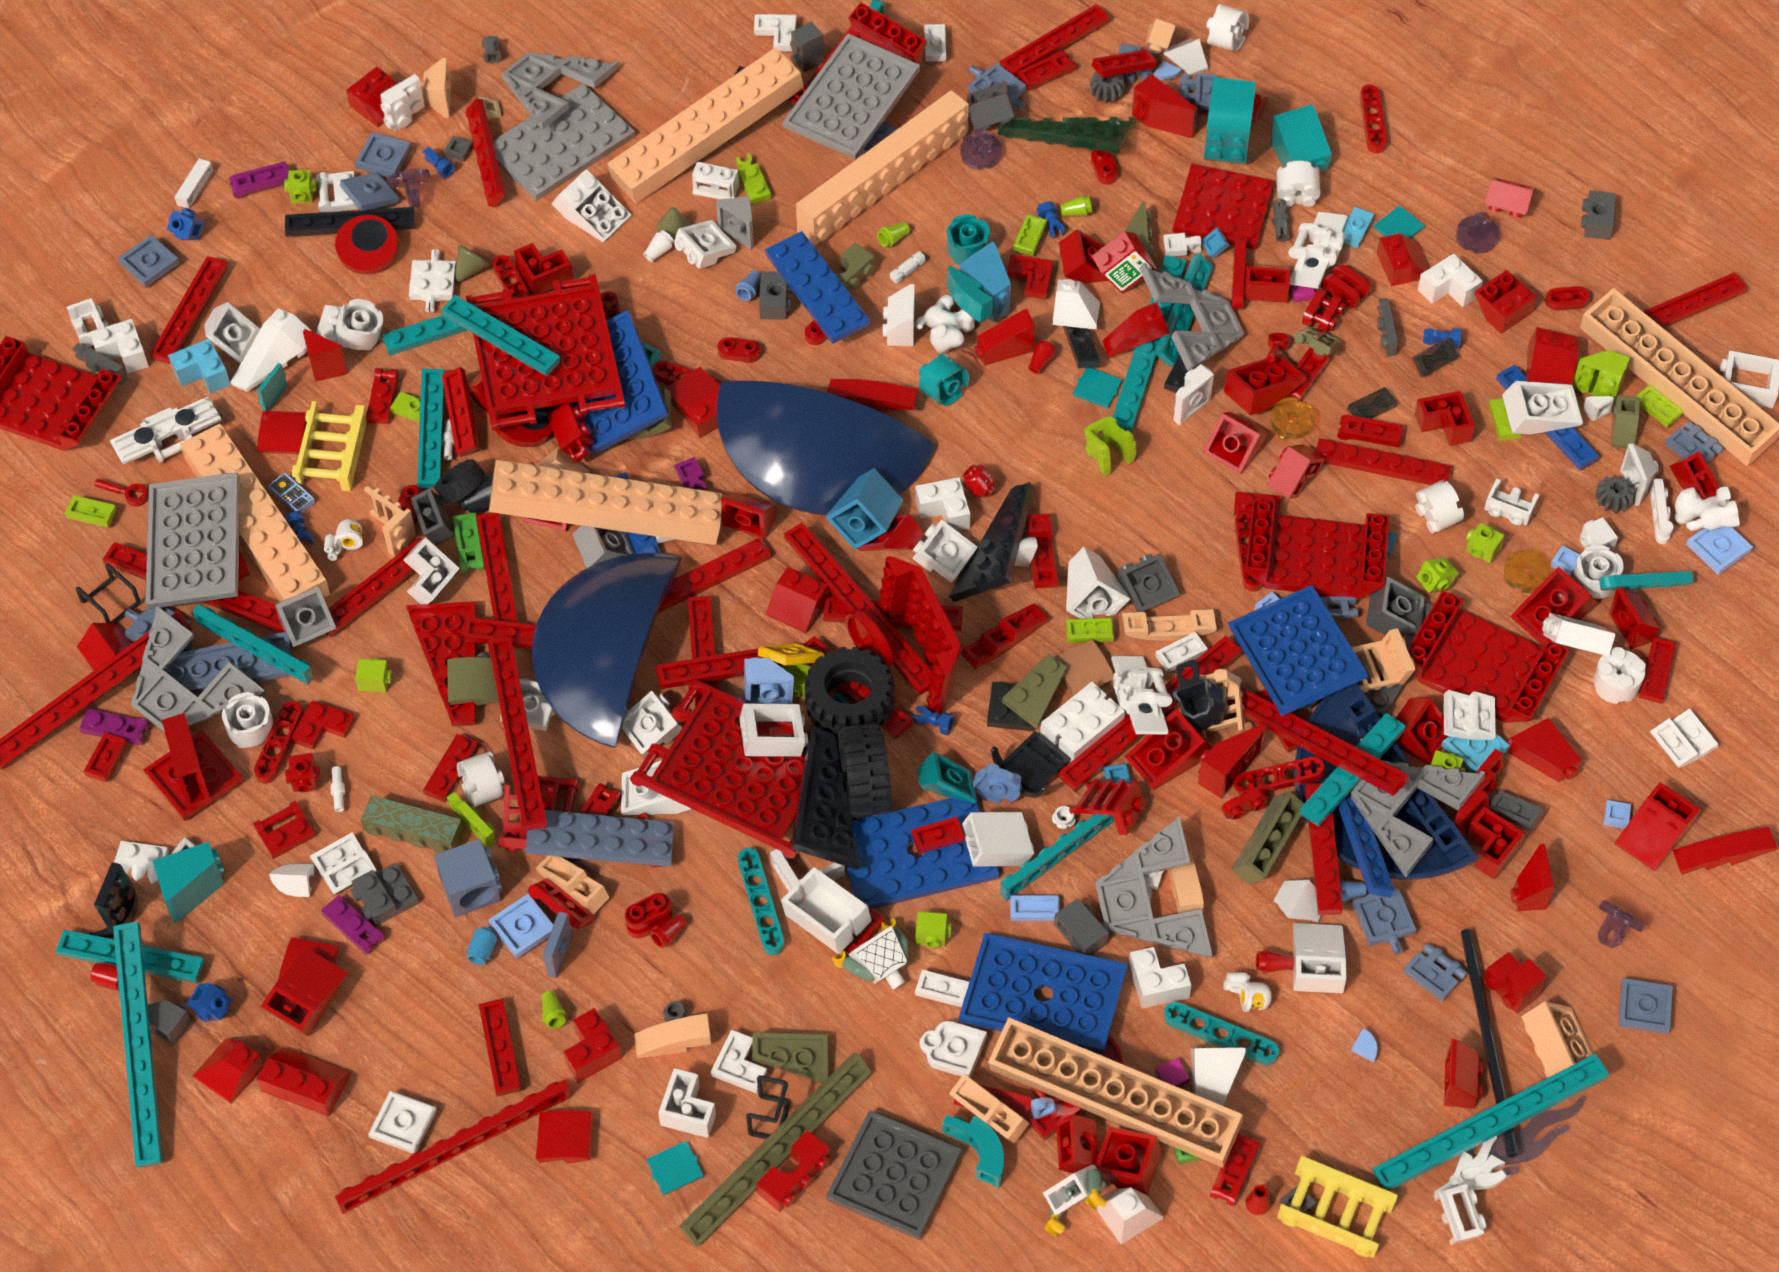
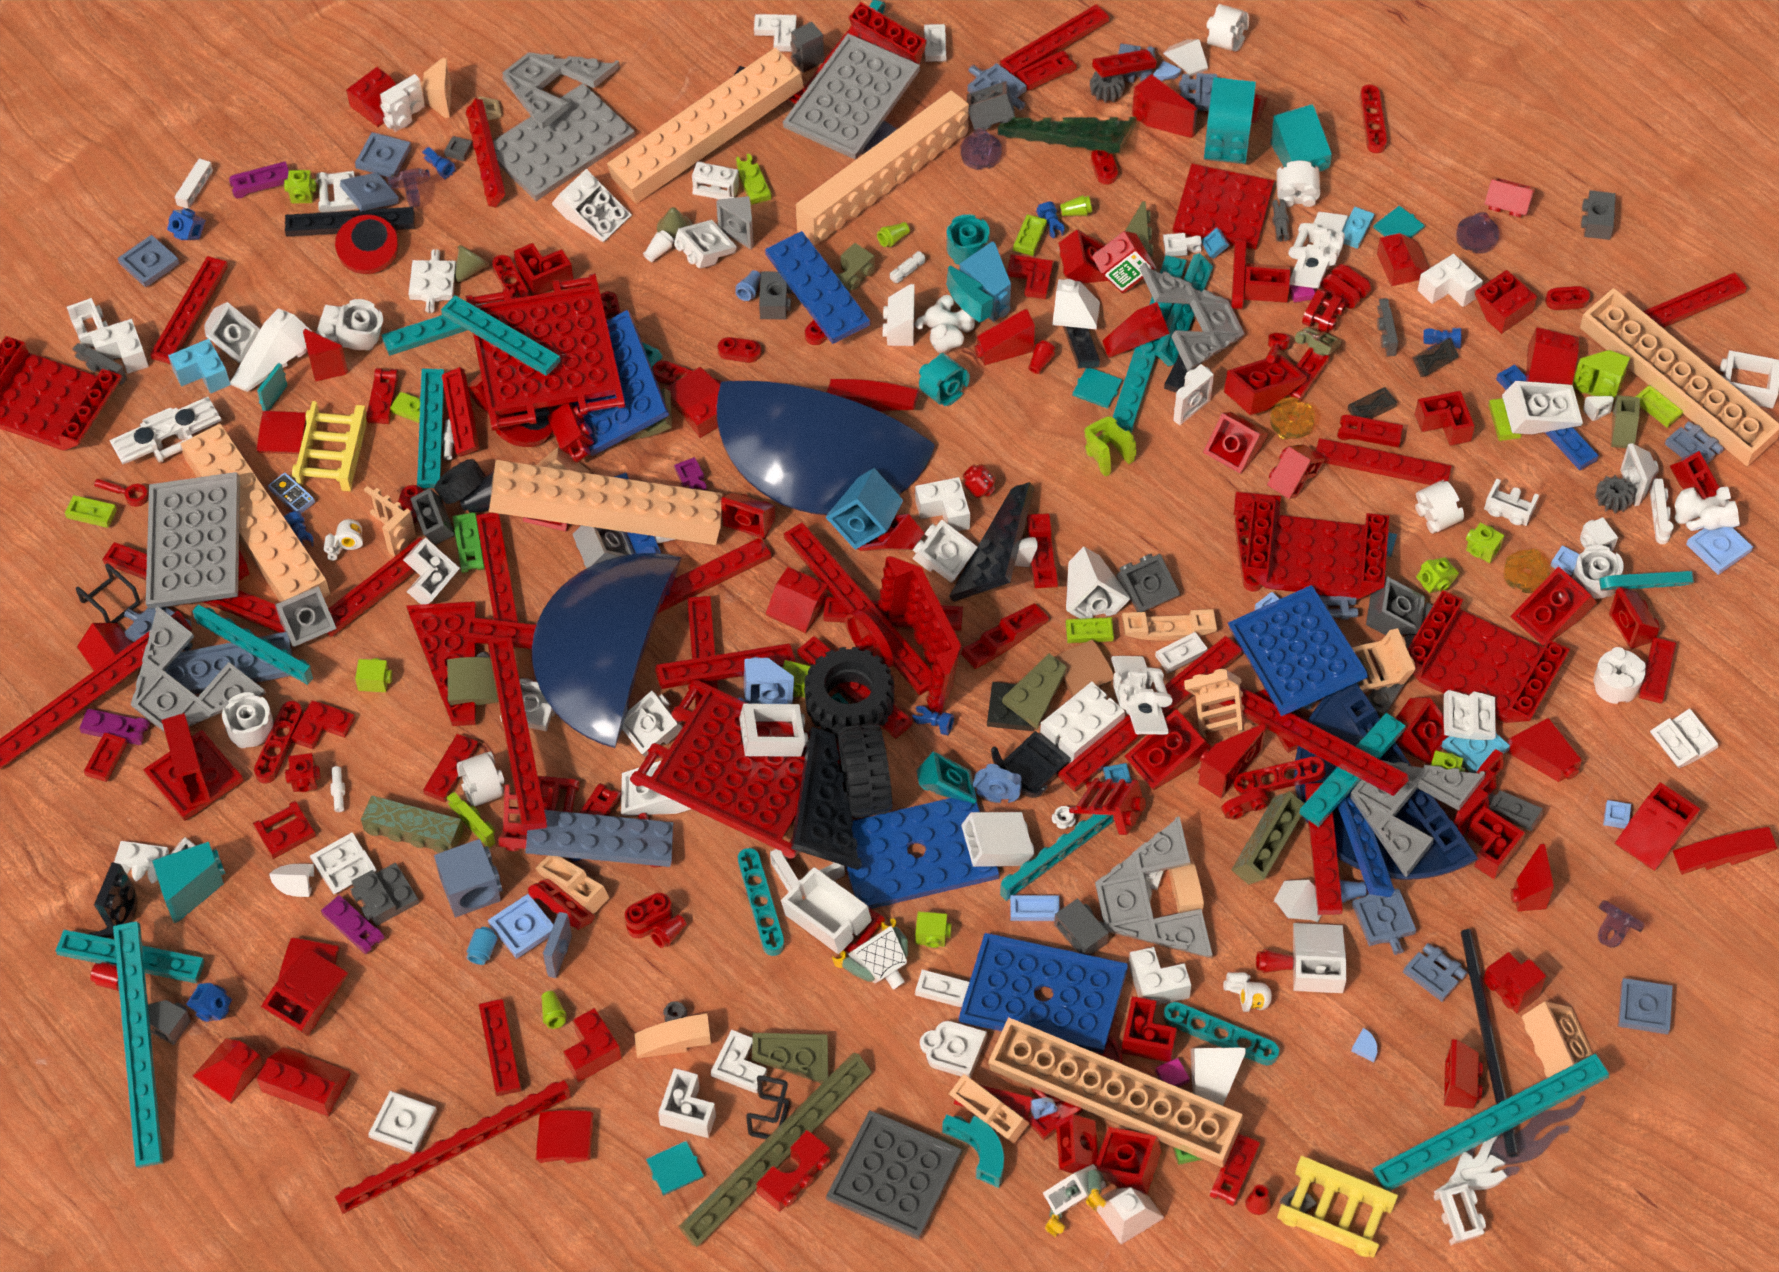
dark grey bush [482,36,502,64] -> none
yellow tile [758,643,824,665] -> none
red plate [911,816,965,854] -> none
light nougat slope [1145,19,1175,54] -> none
black piece [1173,660,1228,730] -> none
white window [1542,613,1615,656] -> none
none -> red brick [1121,996,1177,1063]

